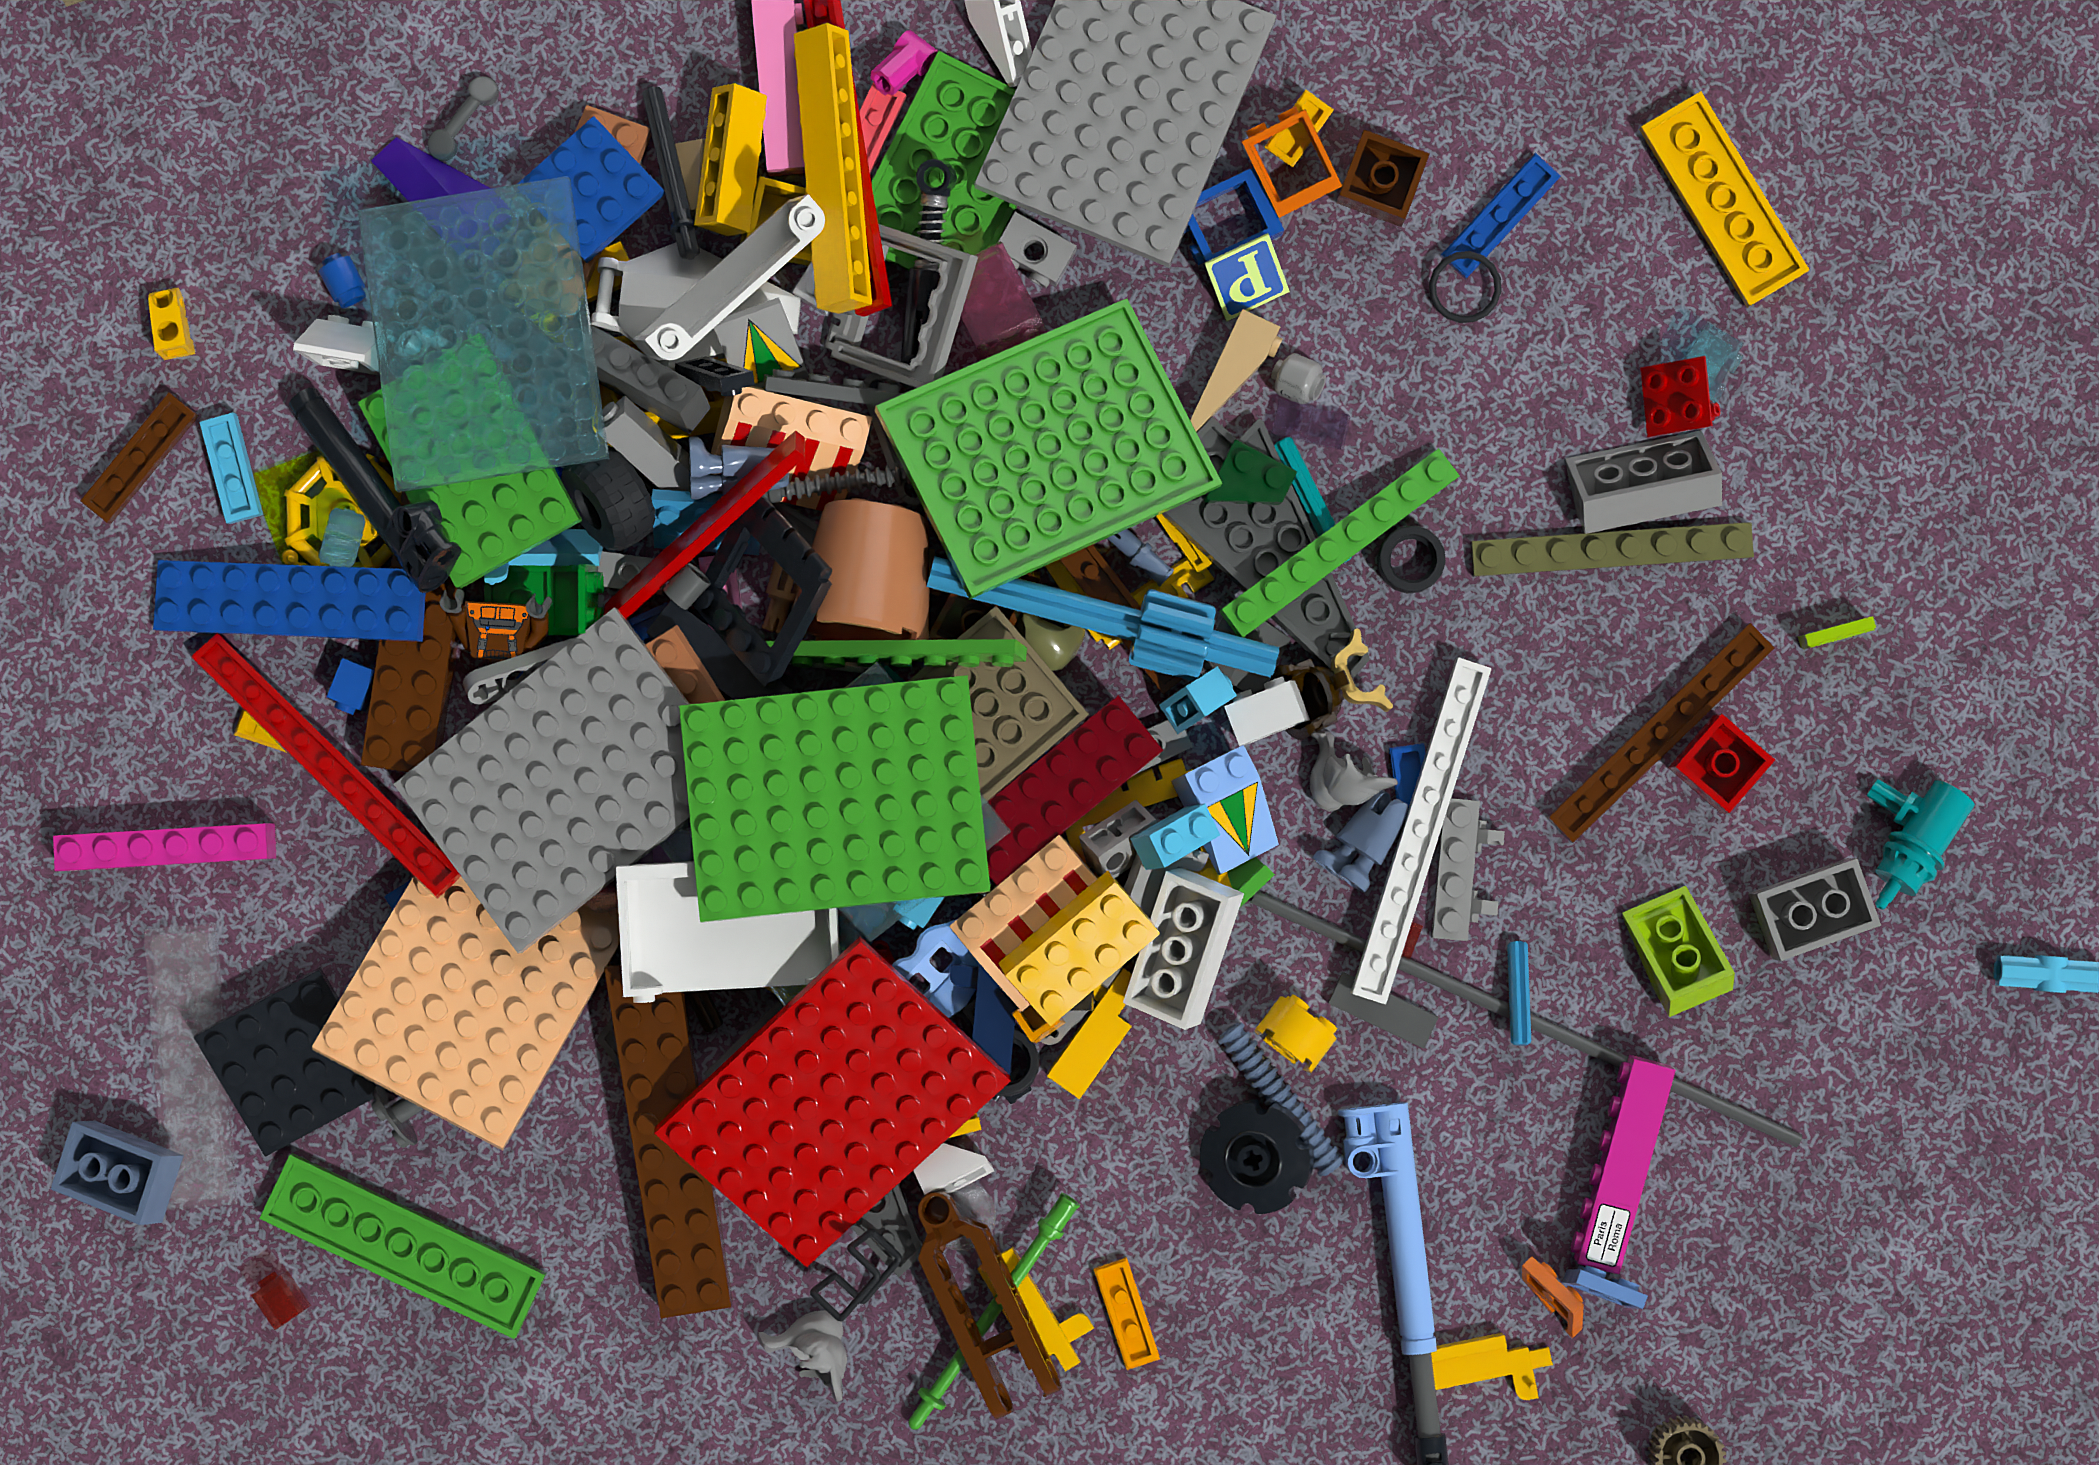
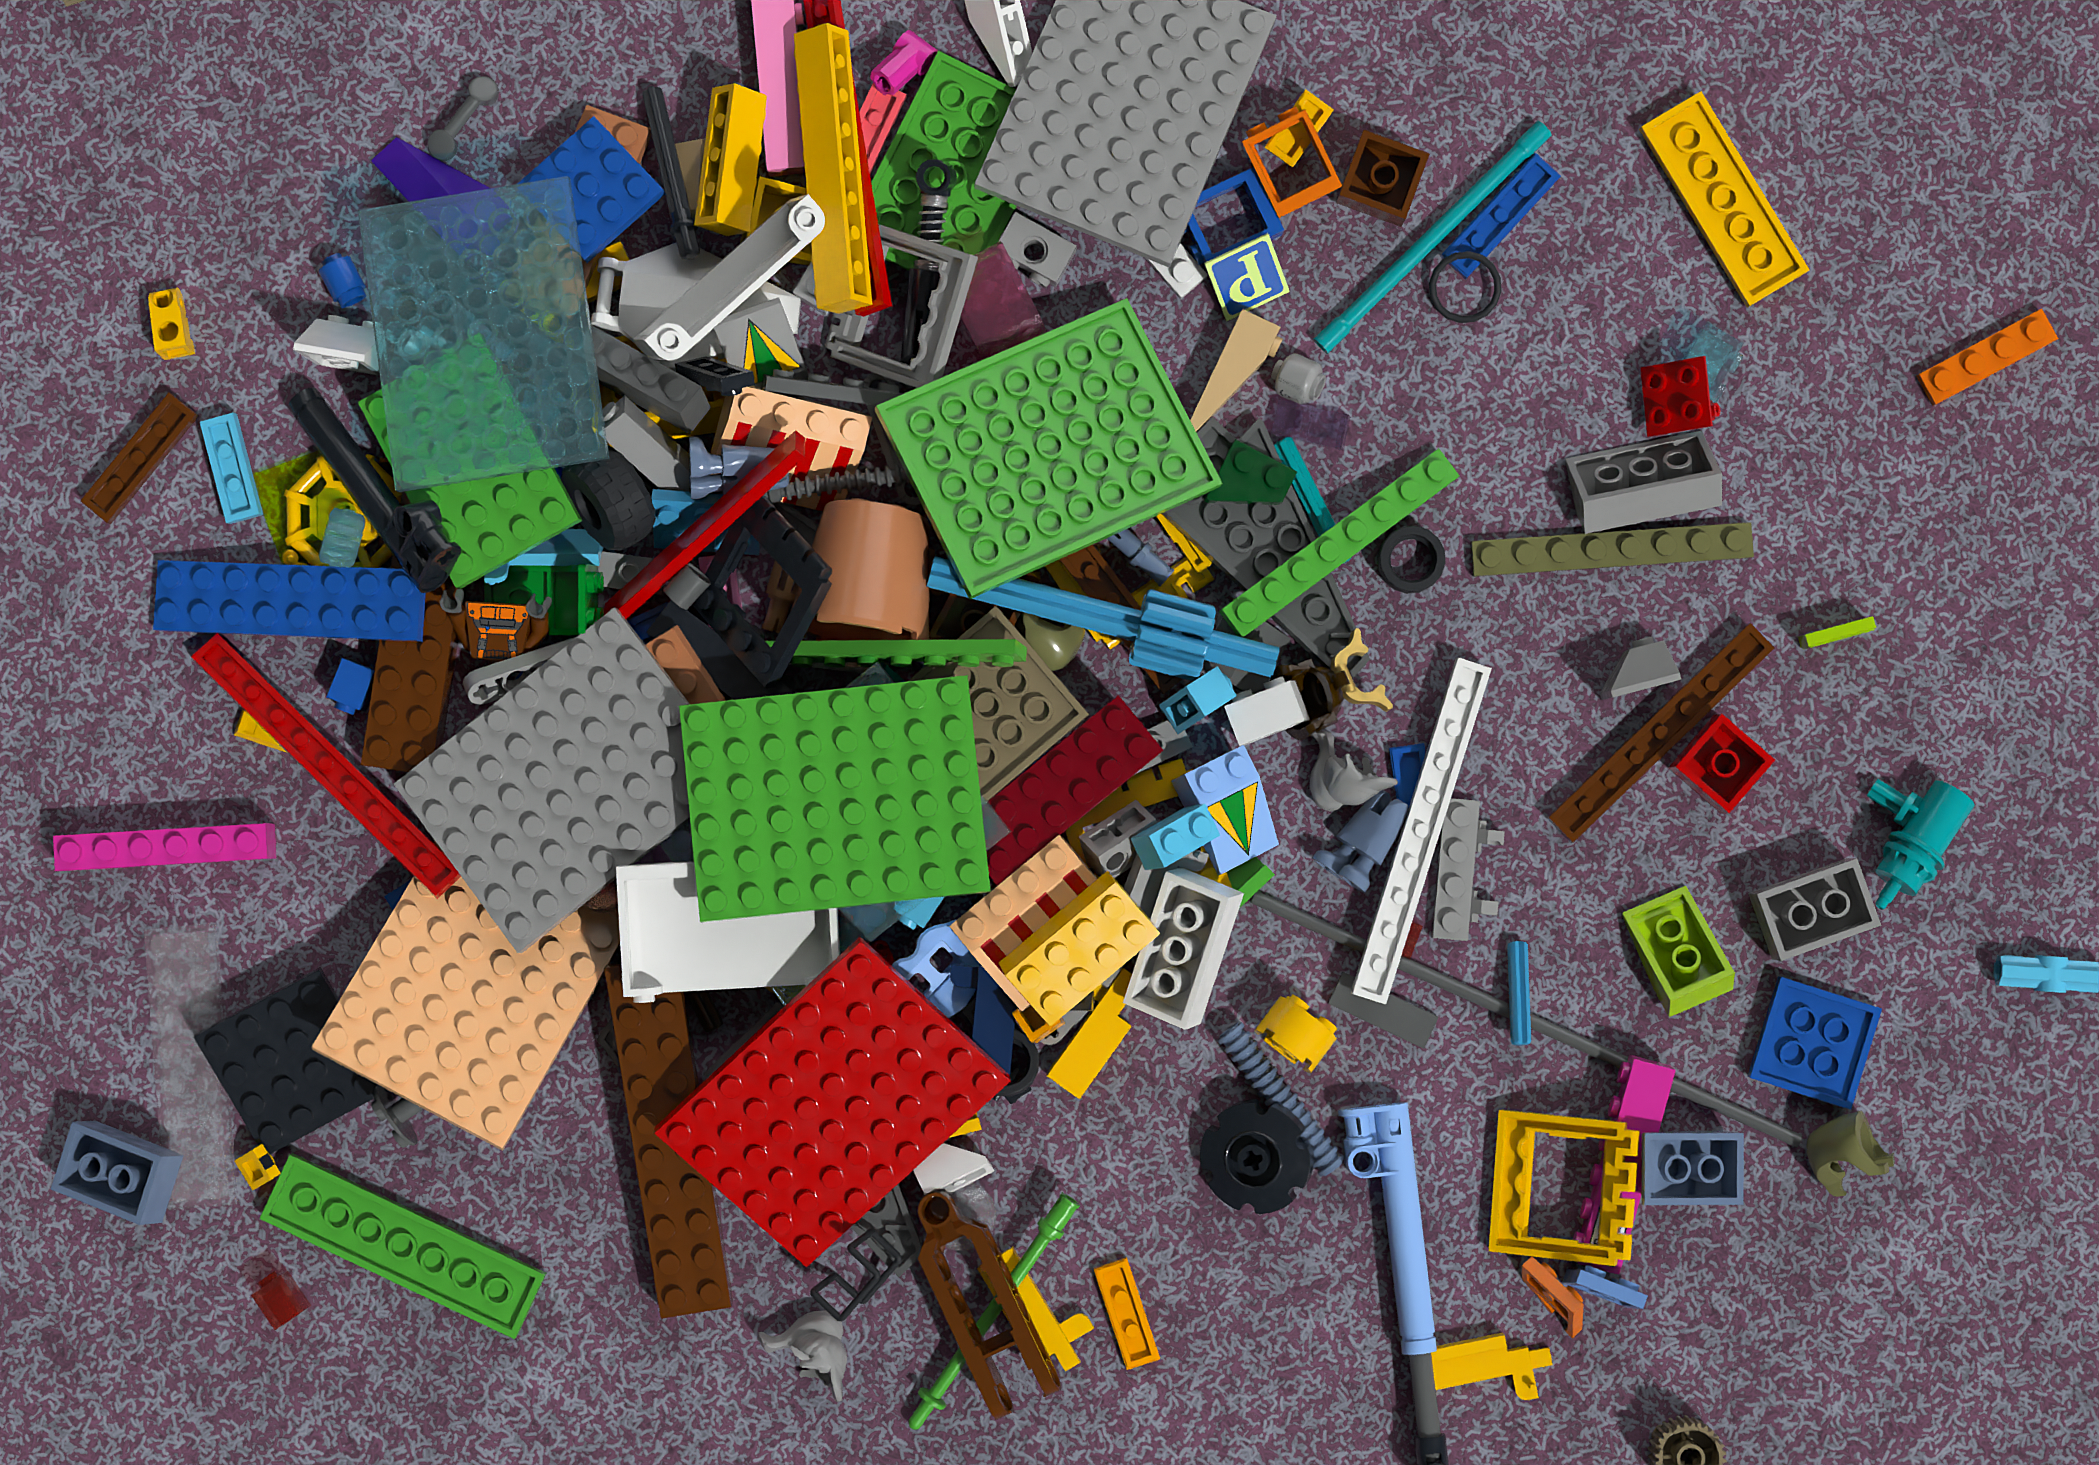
none -> yellow plate [234,1144,281,1191]
none -> white plate [1145,243,1208,299]
none -> teal piece [1313,121,1552,354]
none -> yellow hinge [1489,1109,1640,1266]
none -> light grey slope [1599,636,1681,700]
none -> sand blue slope [1642,1131,1744,1205]
none -> blue plate [1747,976,1882,1110]
none -> olive piece [1807,1110,1895,1197]
none -> orange plate [1916,308,2059,406]

